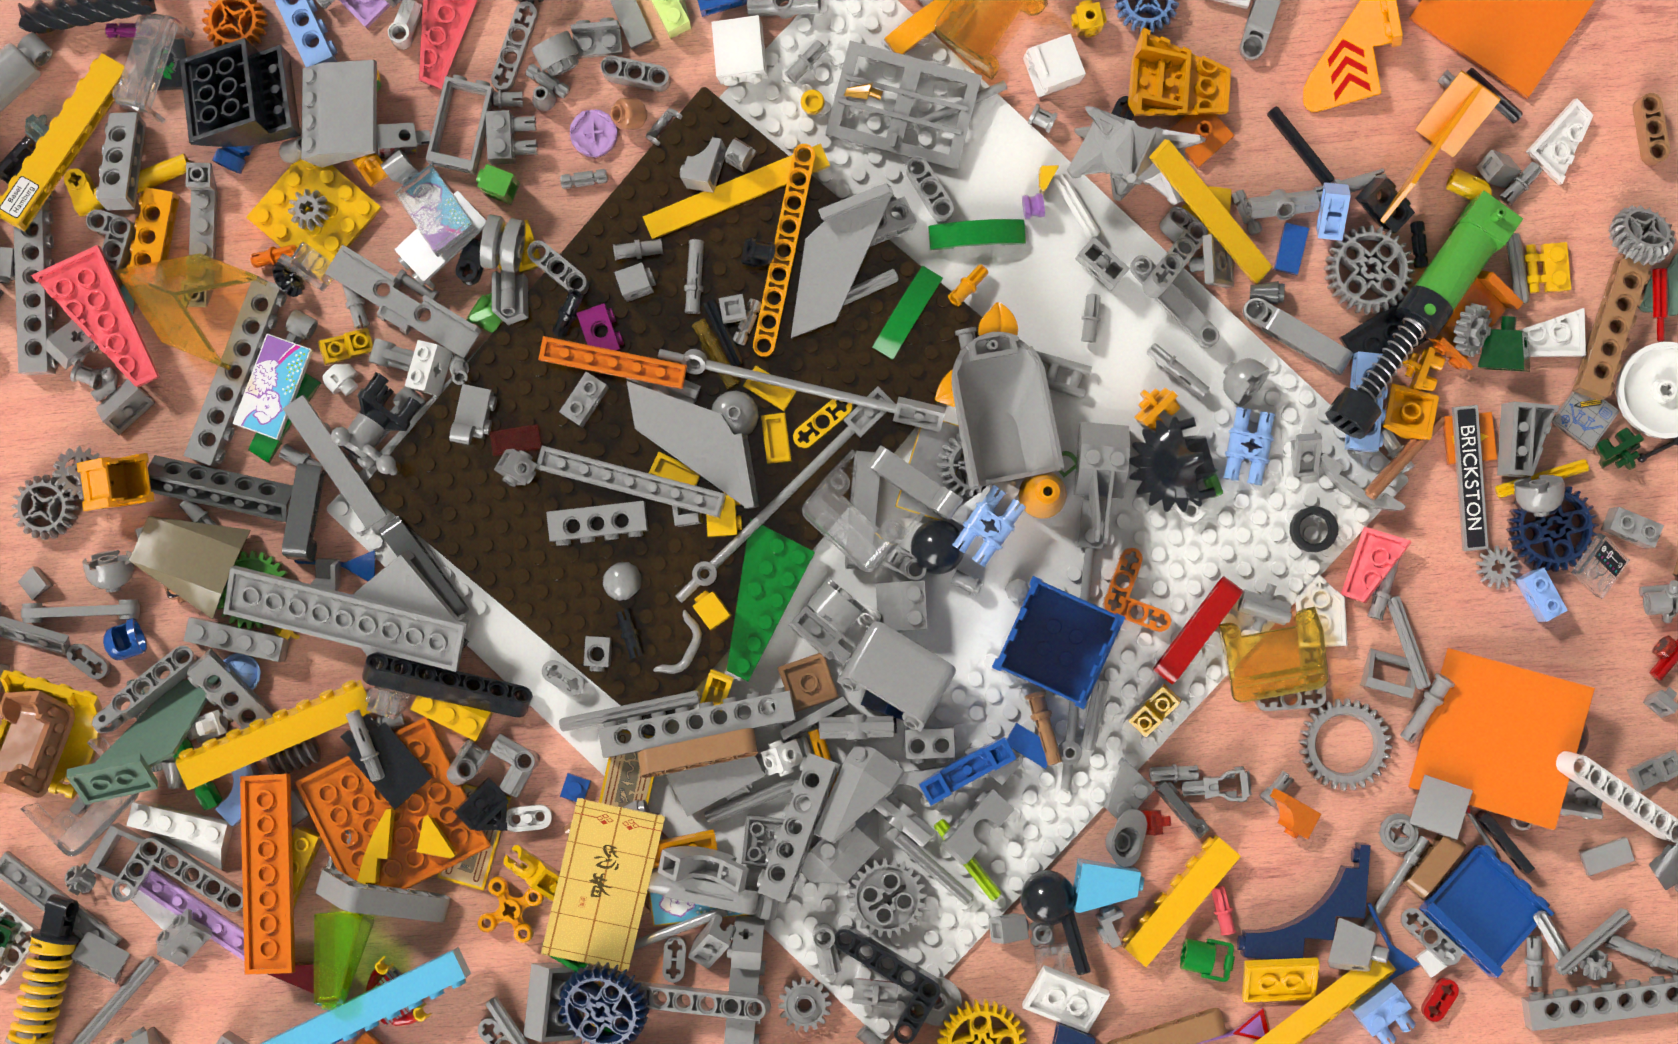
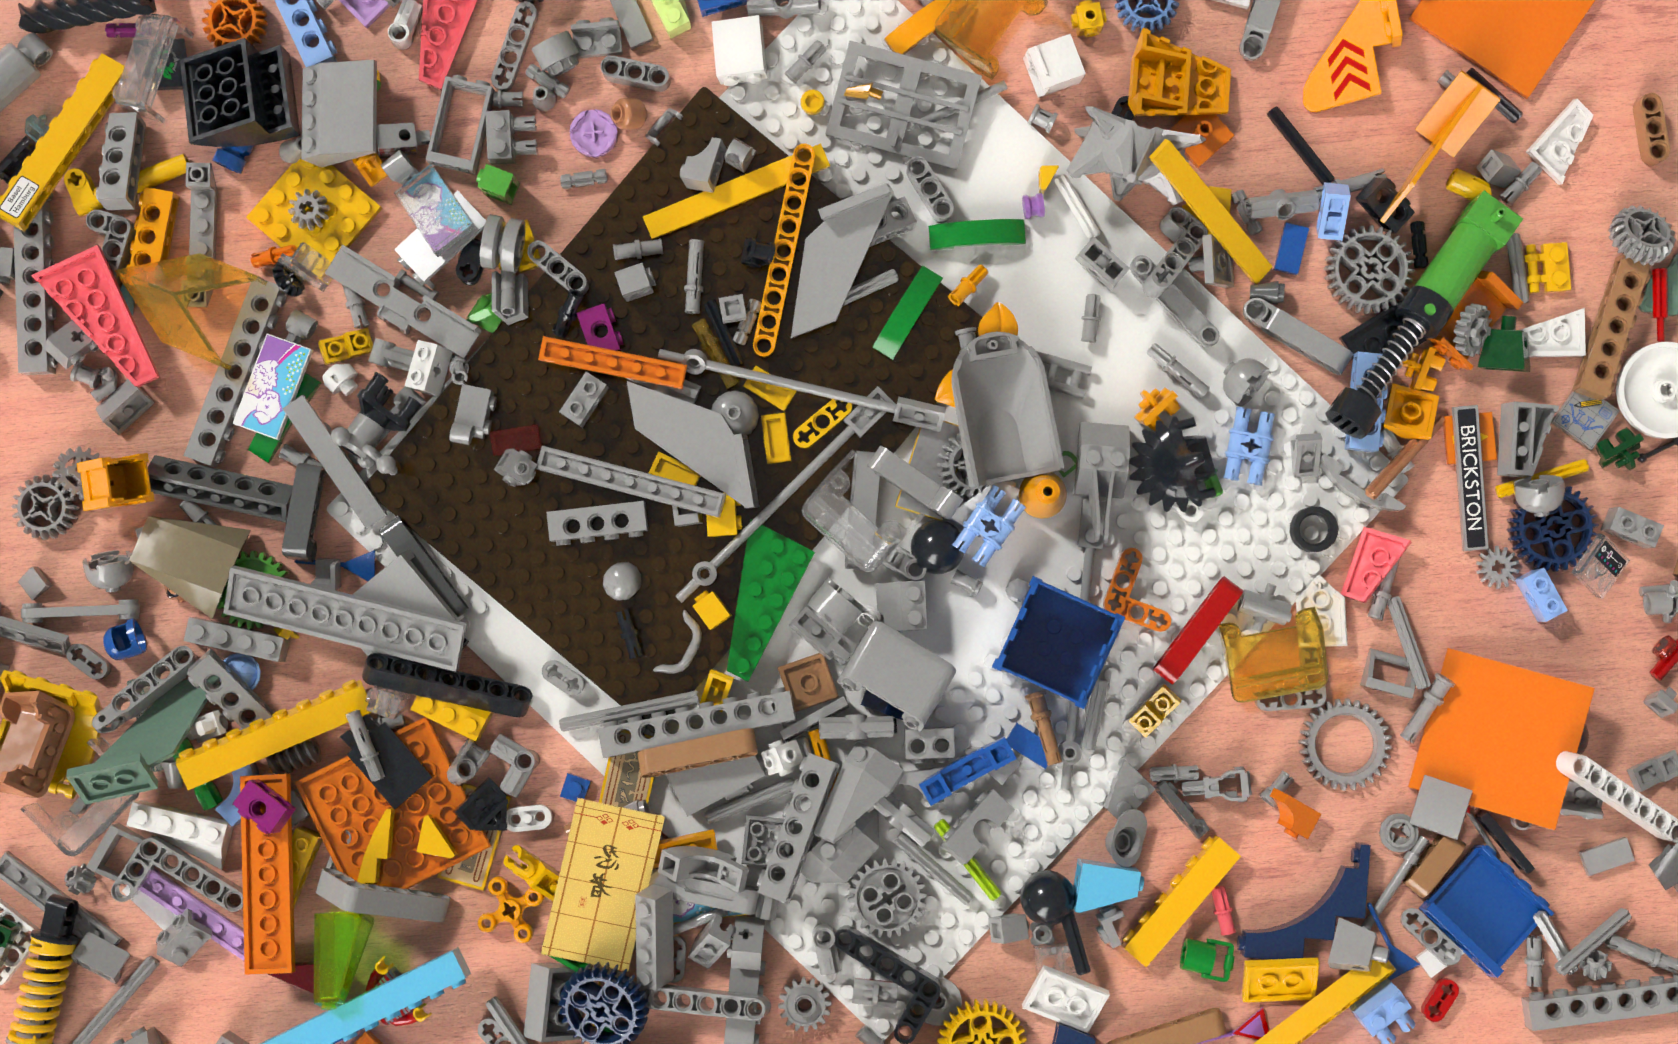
light grey brick [584,636,612,671] -> none
clear red tile [1141,809,1171,836] -> none
none -> magenta brick [233,779,296,834]
none -> light grey brick [635,884,674,991]

